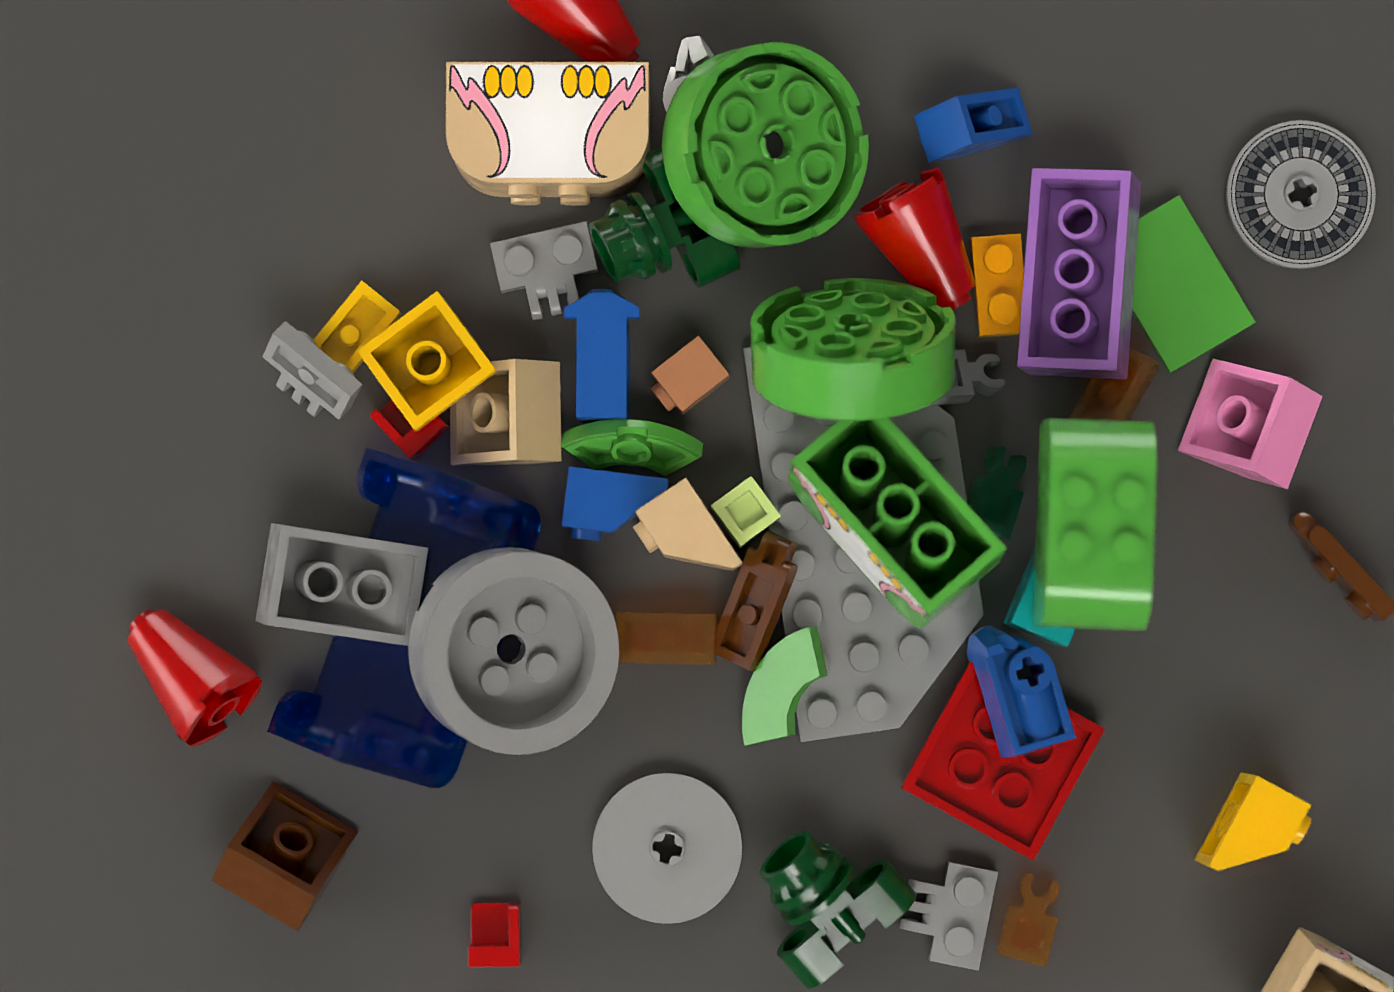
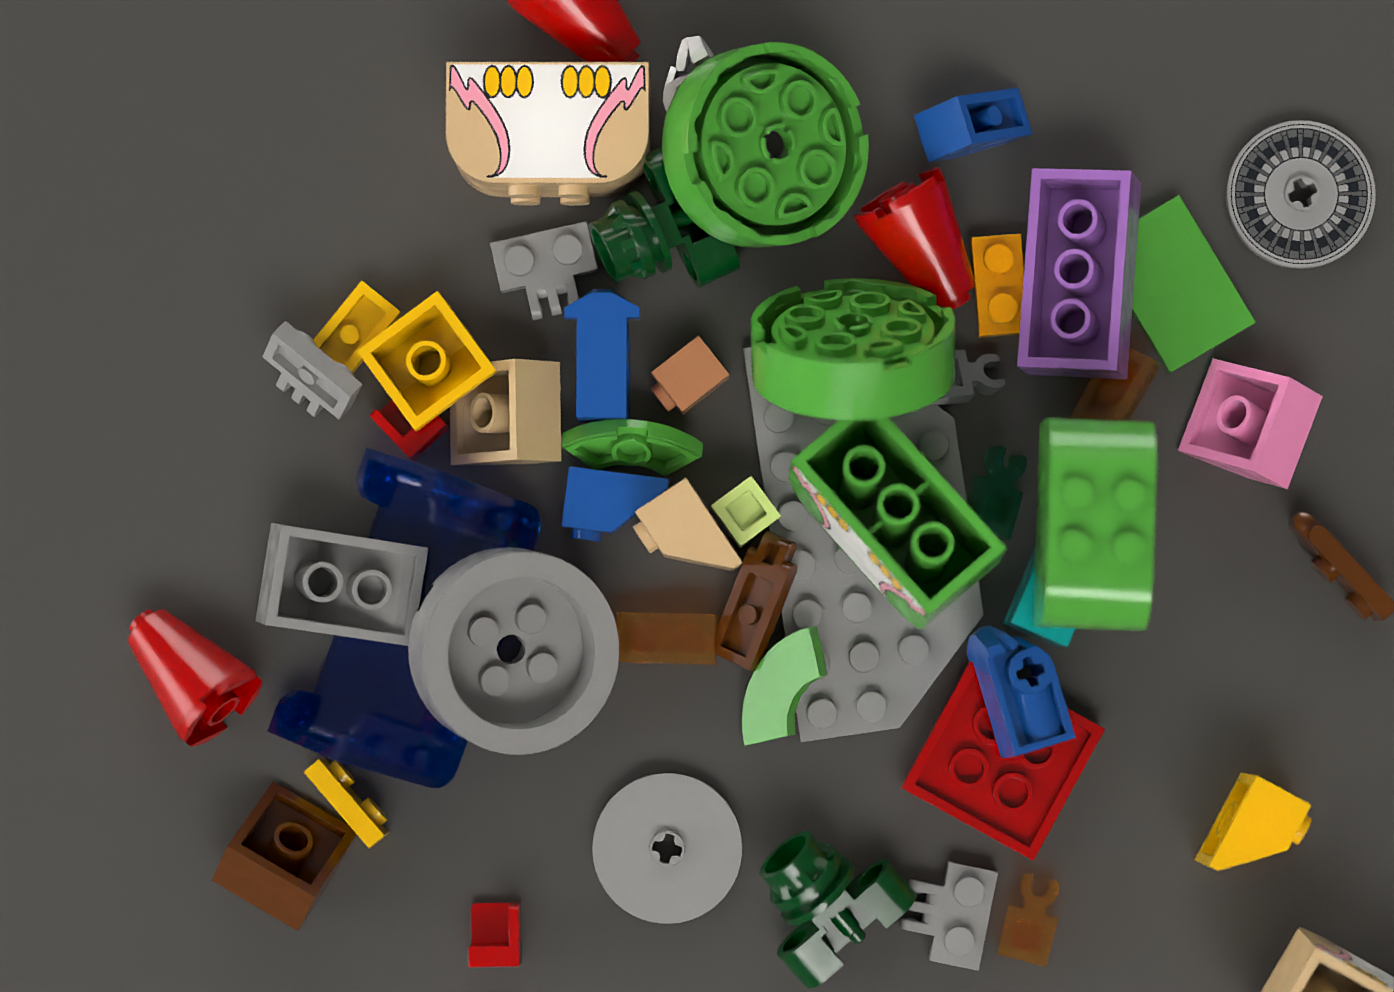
none -> yellow plate [304,757,389,848]

